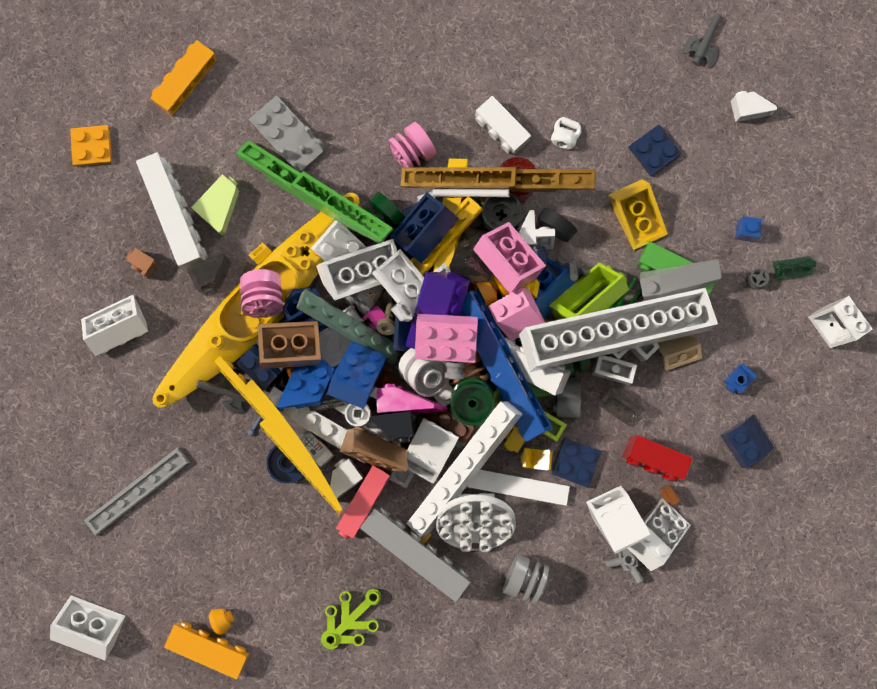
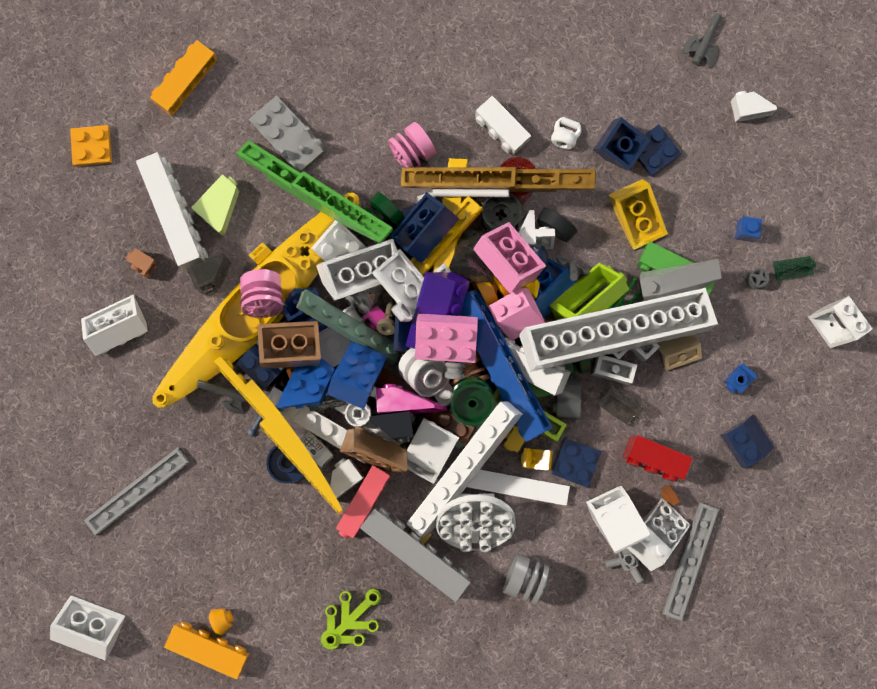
light grey plate [389,470,414,488] -> none
none -> dark blue slope [593,117,650,171]
none -> light grey tile [662,502,719,621]

